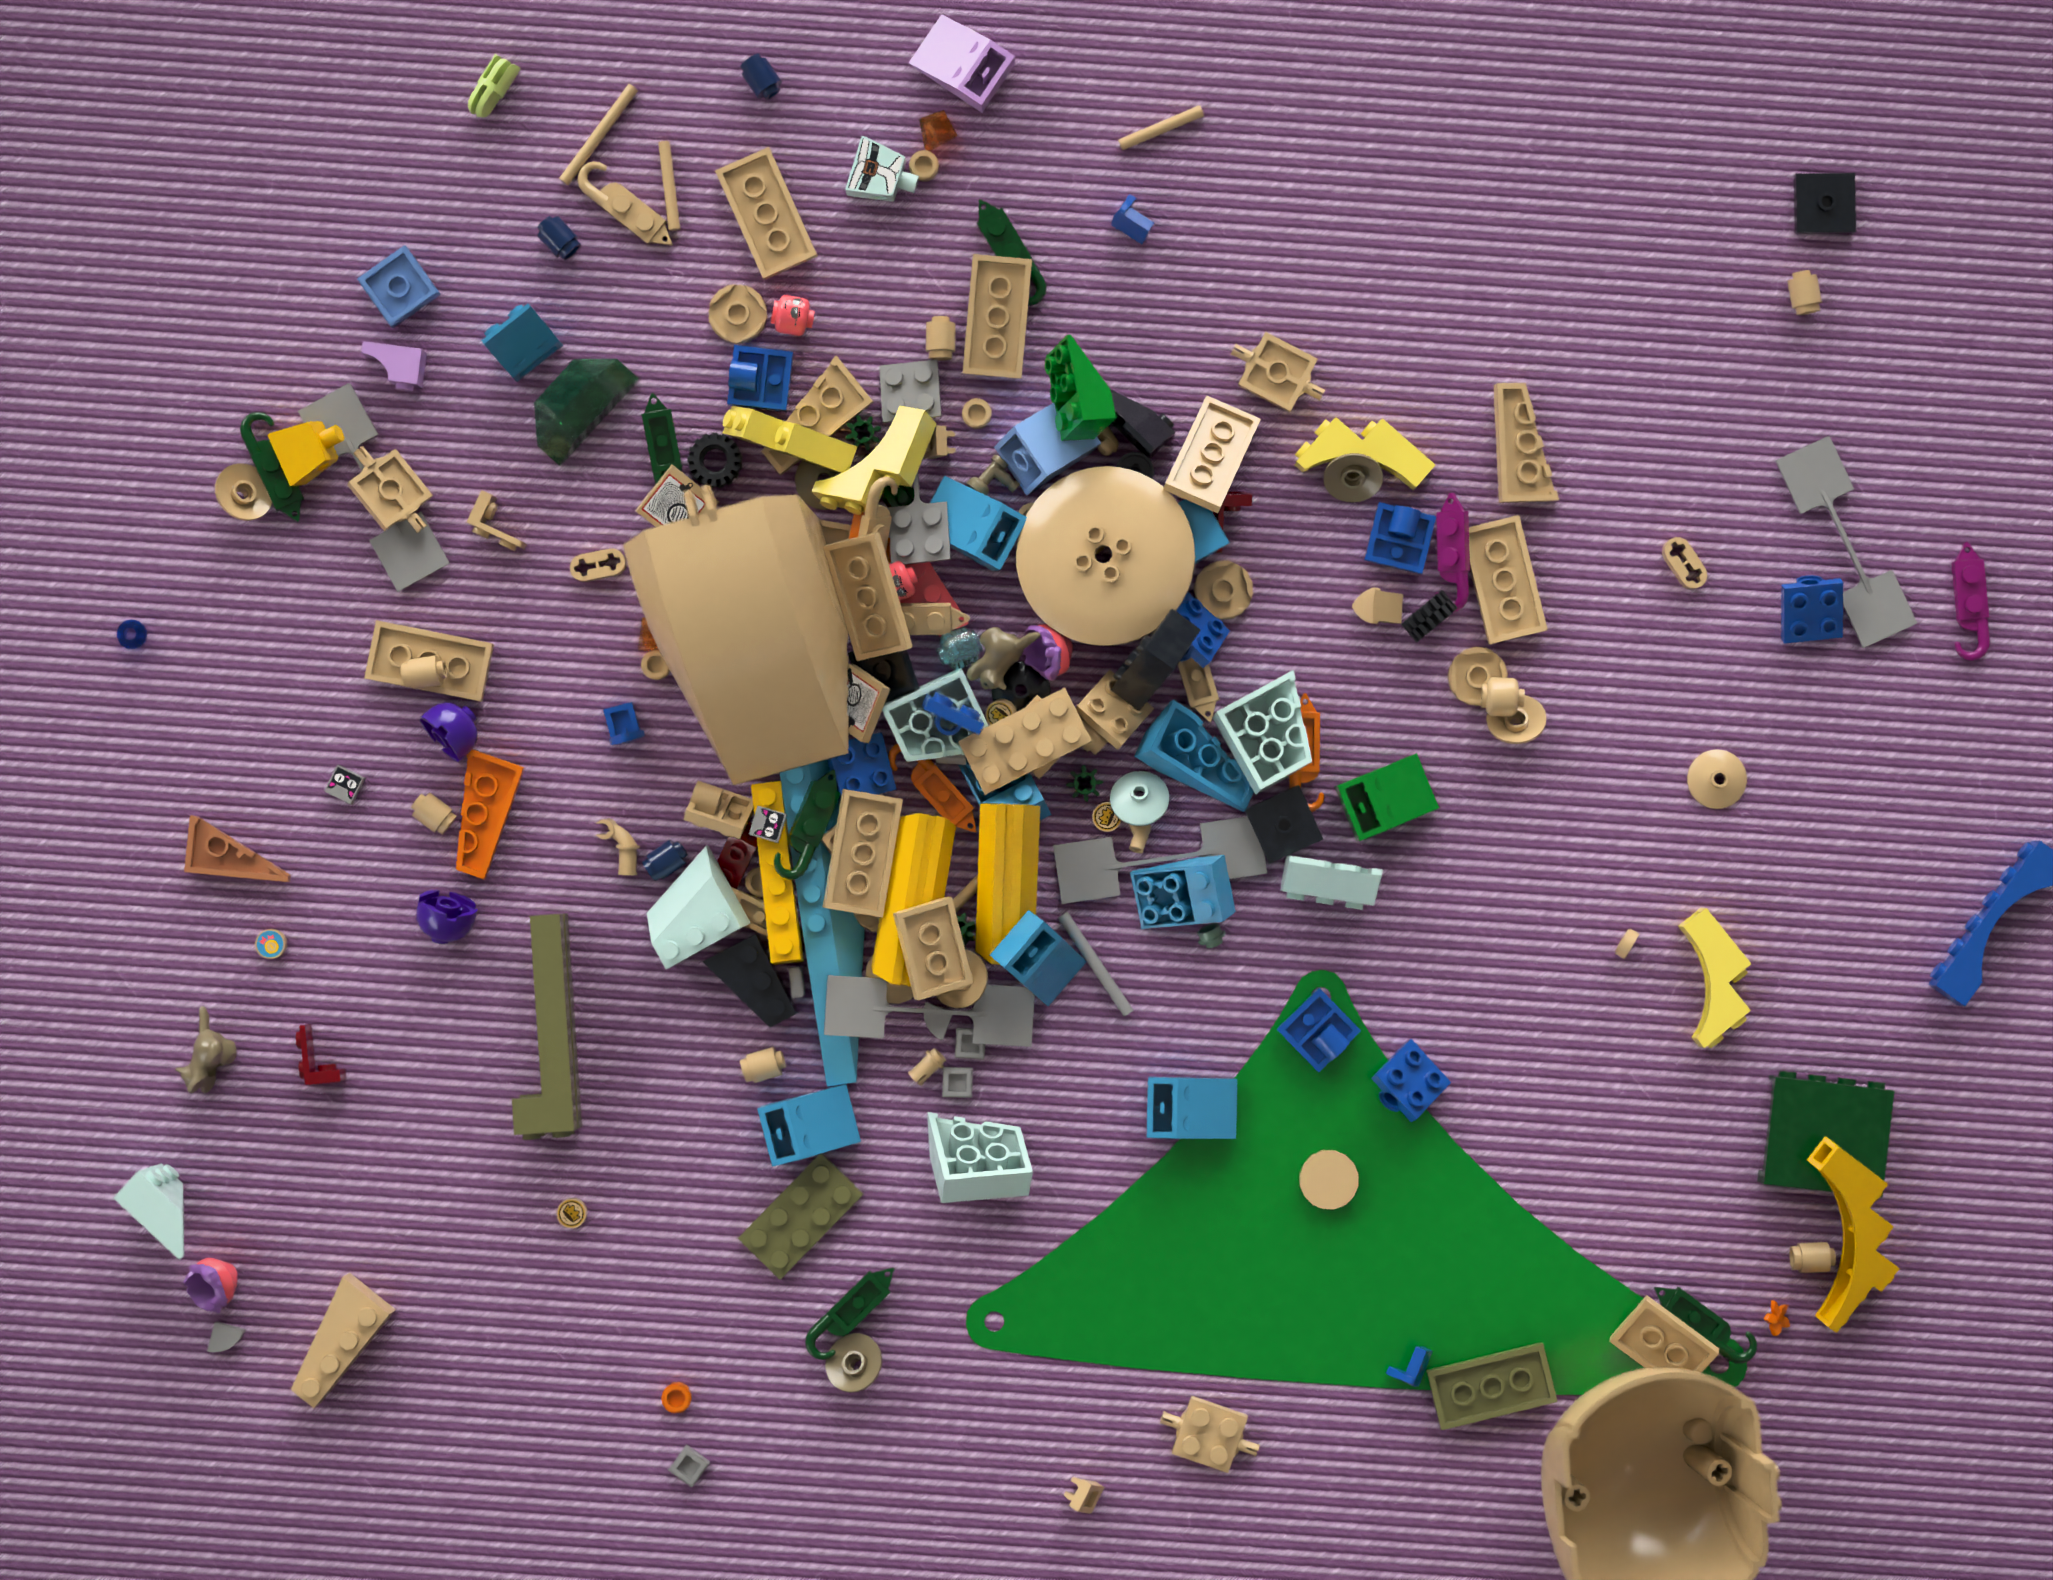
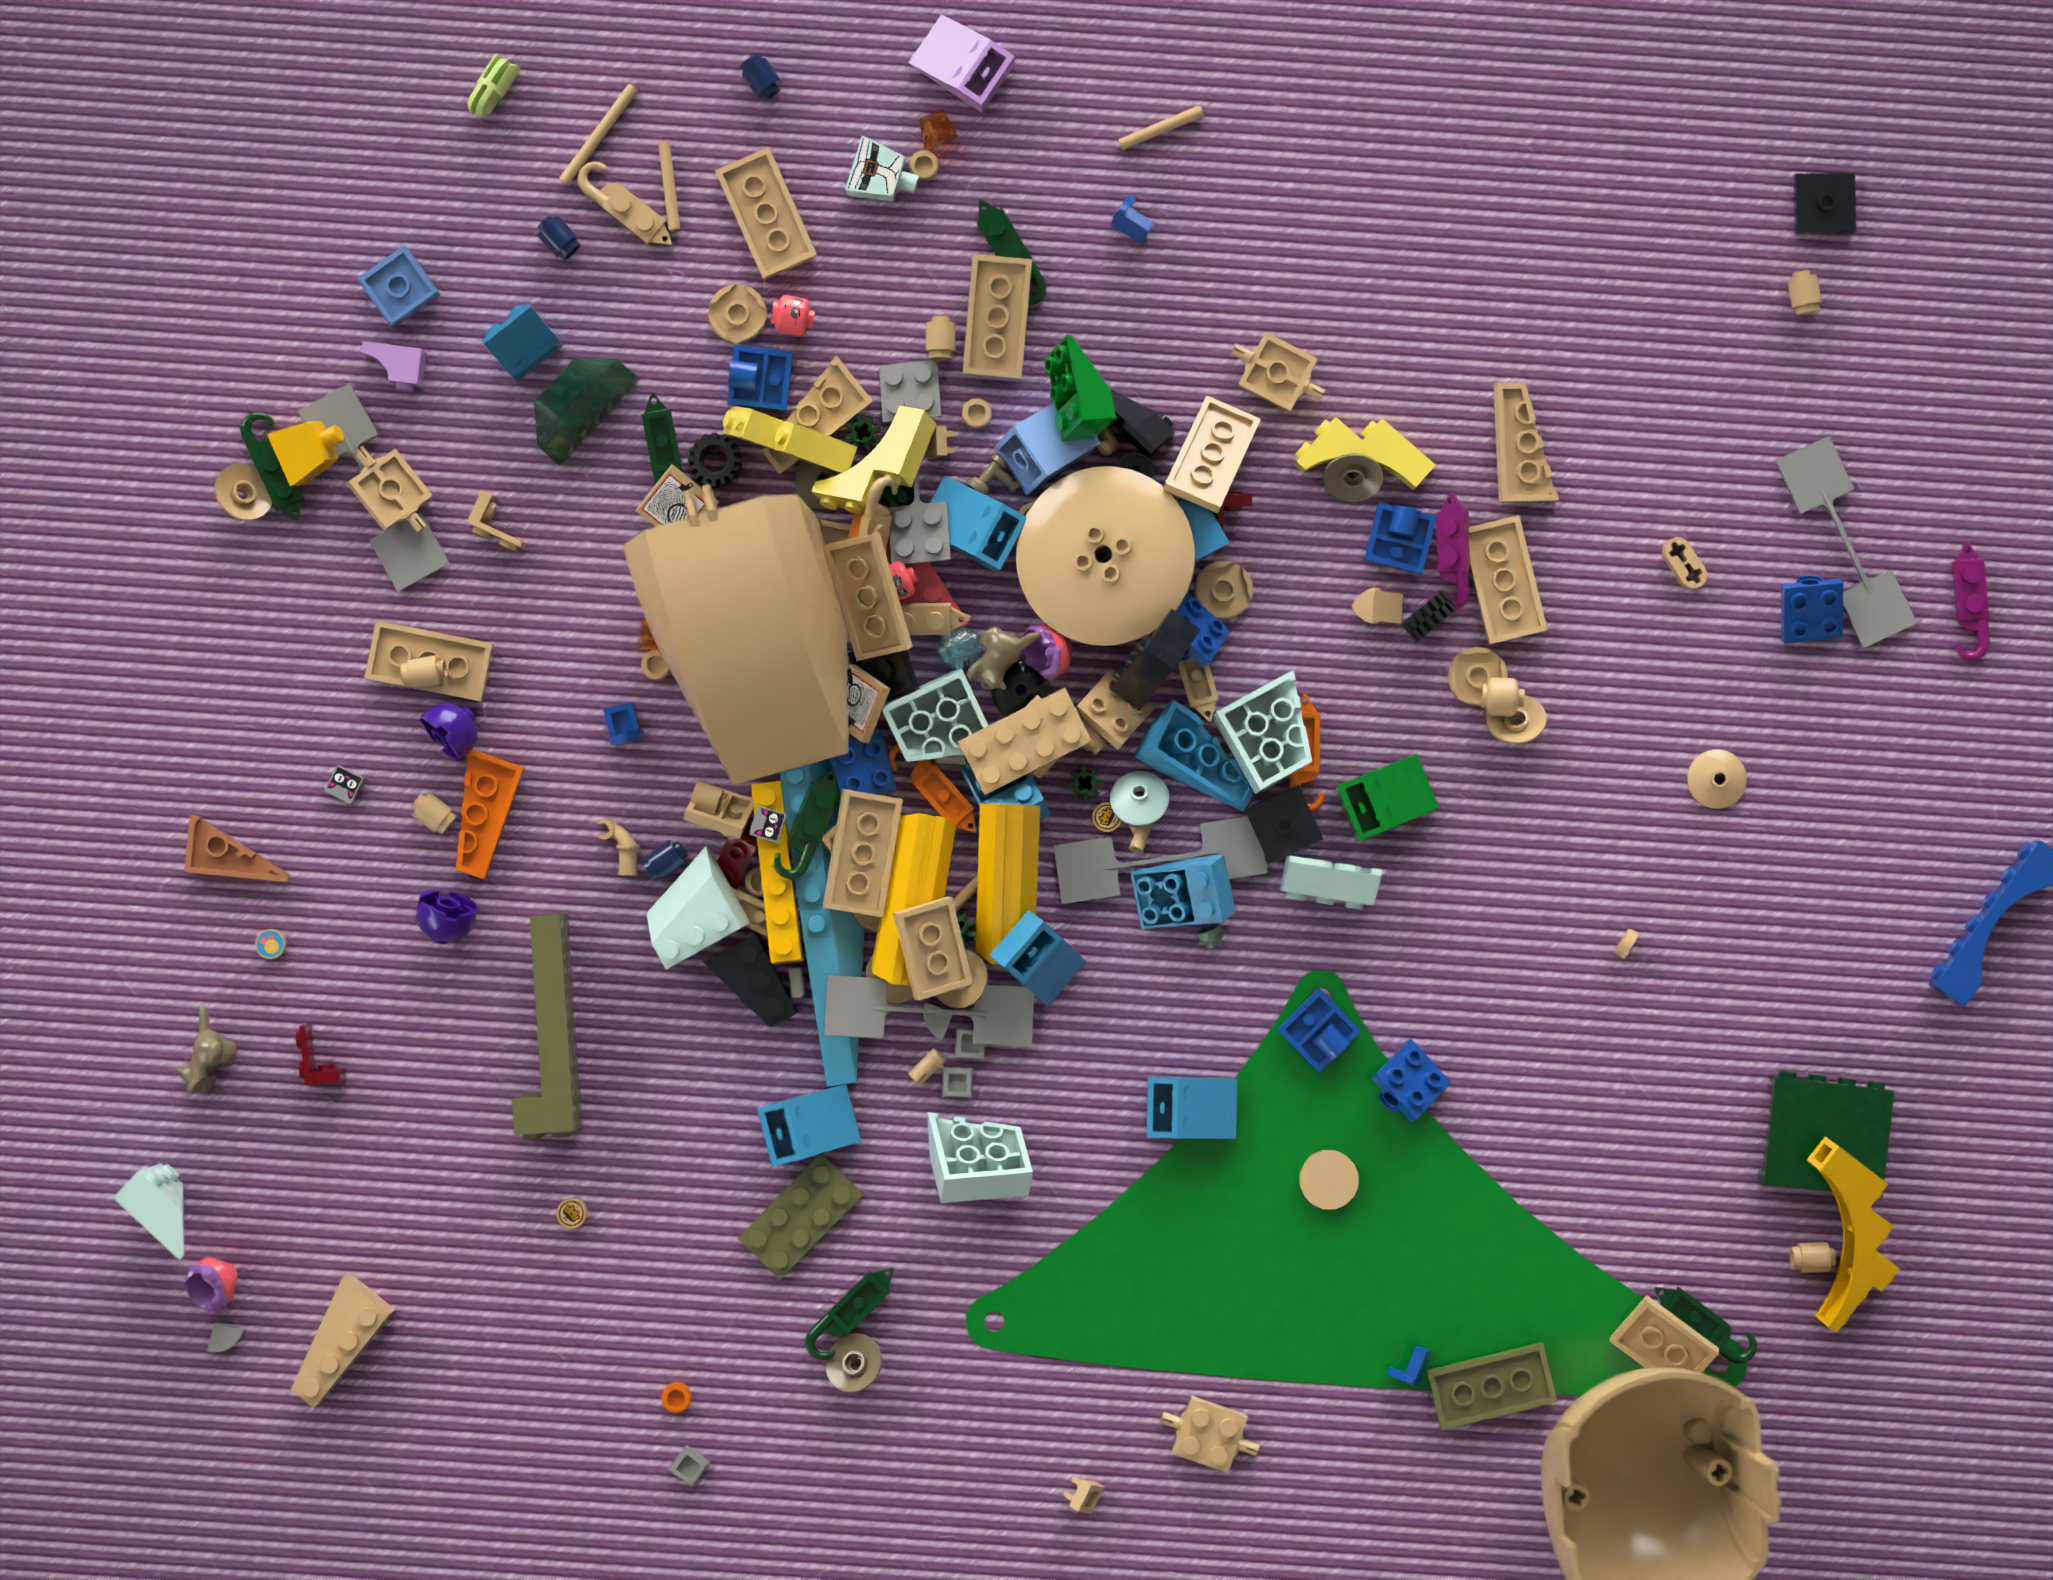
clear blue plate [117,620,147,649] -> none
tan beam [570,549,627,582] -> none
tan brick [740,1047,786,1083] -> none
blue plate [922,692,984,736] -> none
tile [986,699,1017,725] -> none
light grey bar [1058,911,1133,1016] -> none
light yellow arch [1678,908,1751,1048] -> none
orange plant [1764,1300,1790,1336] -> none

